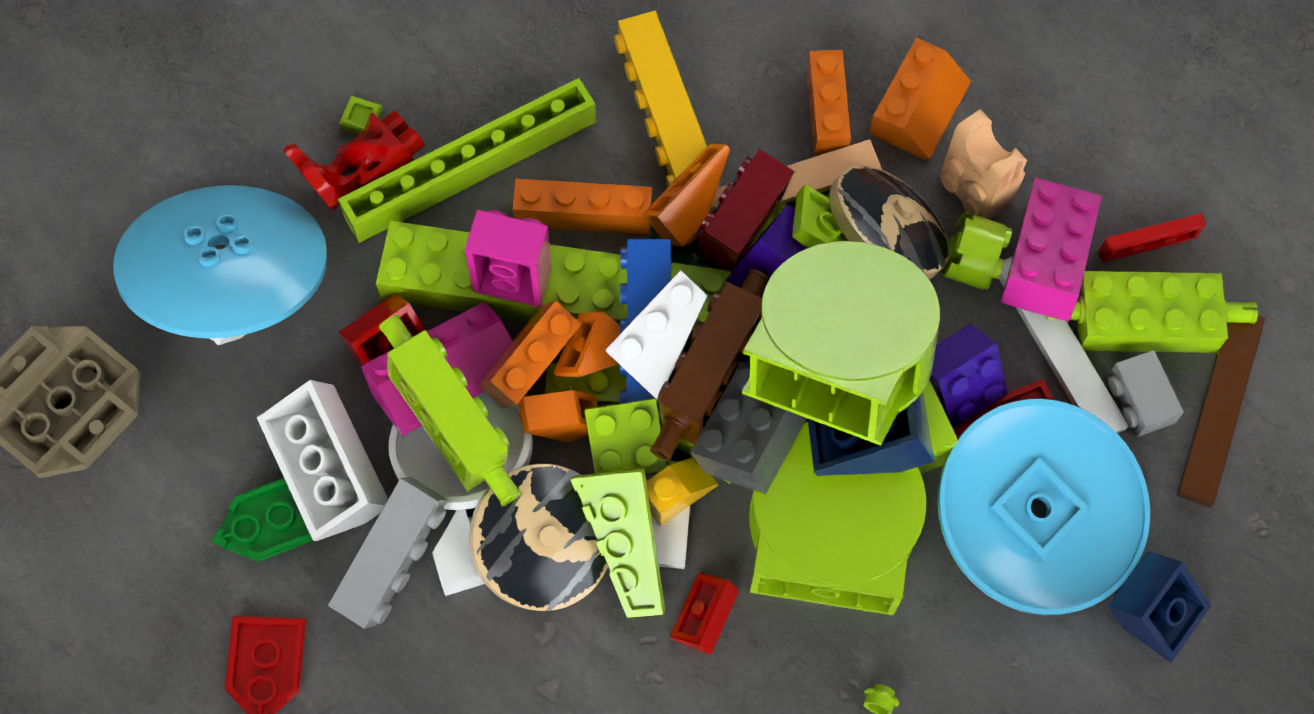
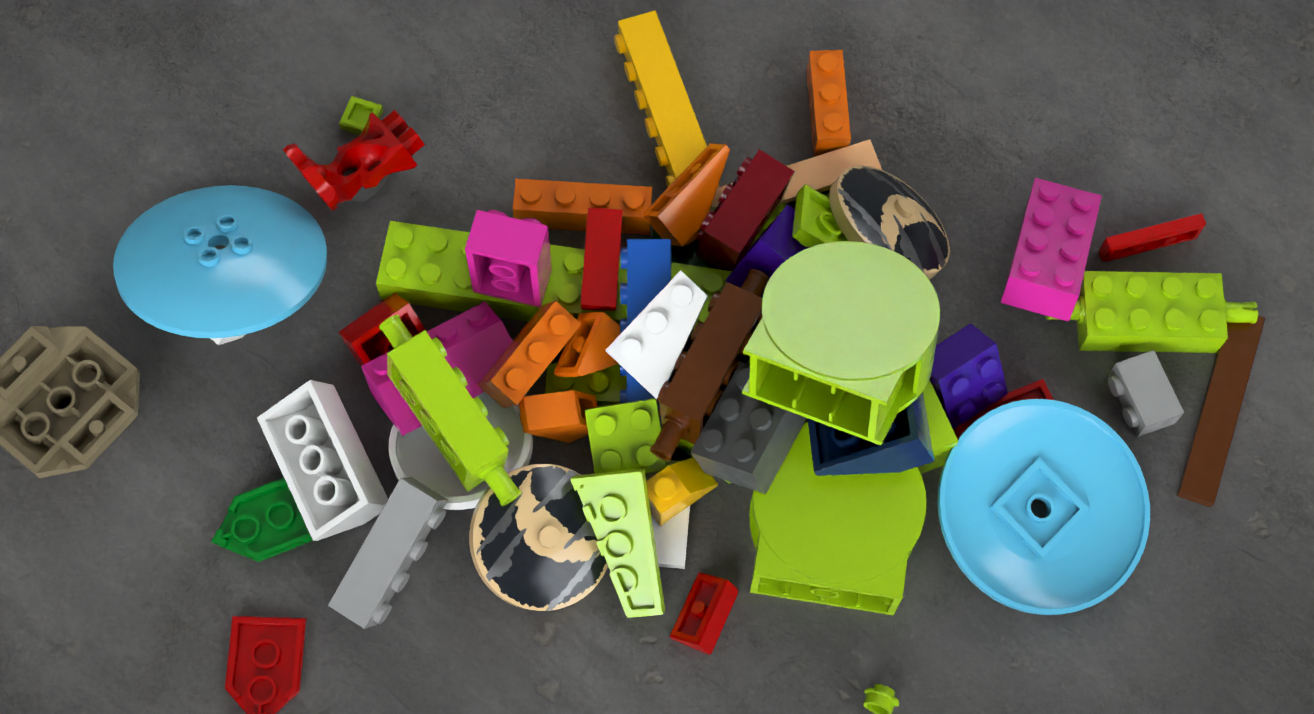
lime brick [338,78,596,243] -> none
white slope [432,509,485,596] -> none
orange slope [869,37,971,162] -> none
light nougat brick [939,109,1027,219] -> none
lime brick [942,211,1012,290] -> none
white tile [998,256,1129,434] -> none
dark blue slope [1108,551,1211,662] -> none
none -> red tile [581,208,623,311]

